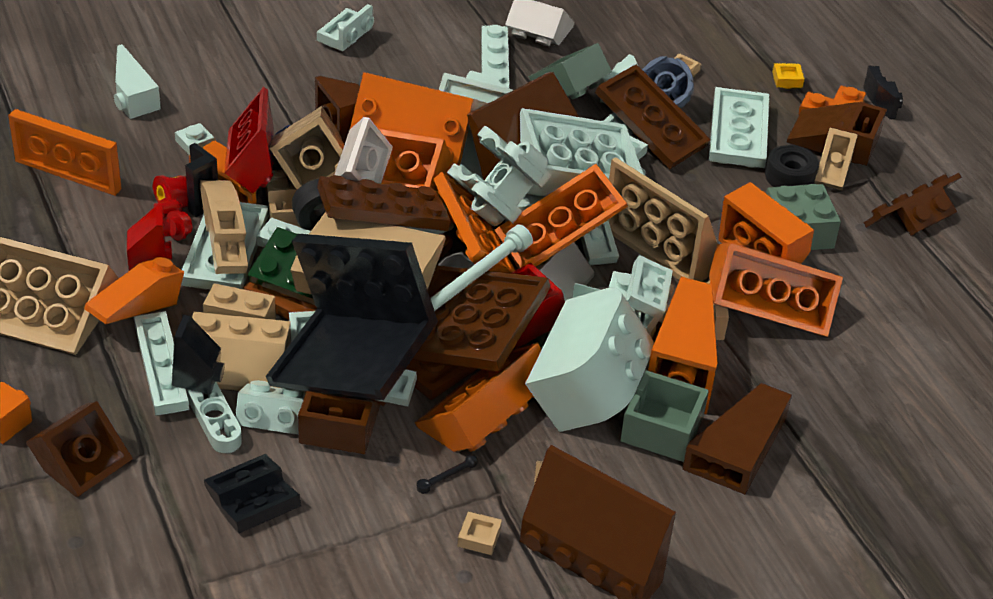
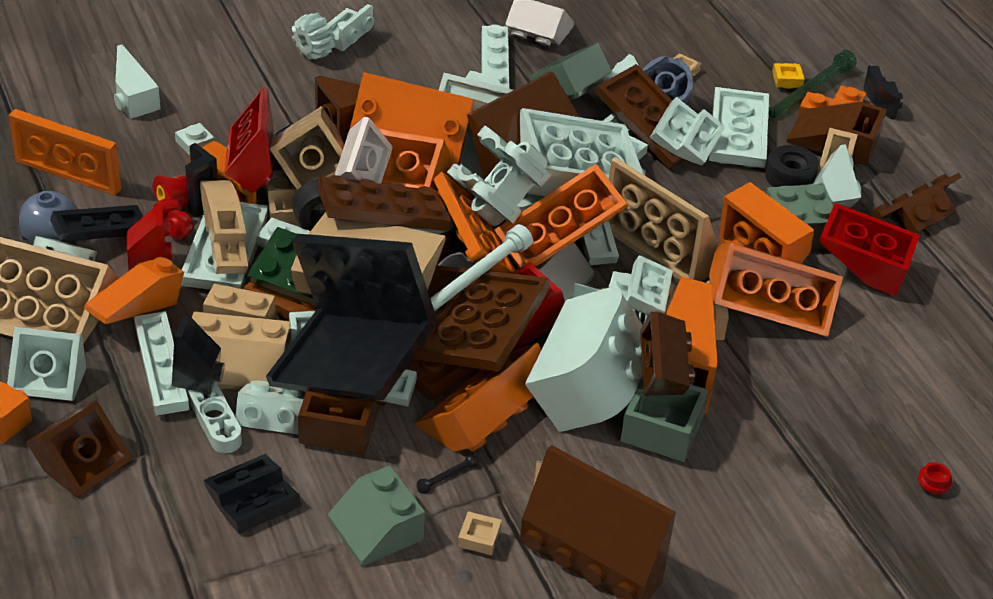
reddish brown slope [682,383,792,495] -> none
none -> light aqua slope [7,327,86,401]
none -> sand blue cylinder [19,191,78,245]
none -> light aqua tile [33,236,97,261]
none -> black plate [50,205,144,242]
none -> light aqua gear [292,13,335,60]
none -> sand green slope [328,465,425,567]
none -> reddish brown slope [640,312,694,396]
none -> light aqua slope [650,97,725,165]
none -> clear green piece [768,50,857,118]
none -> light aqua slope [813,144,861,208]
none -> red slope [819,203,920,296]
none -> red plate [917,462,952,494]

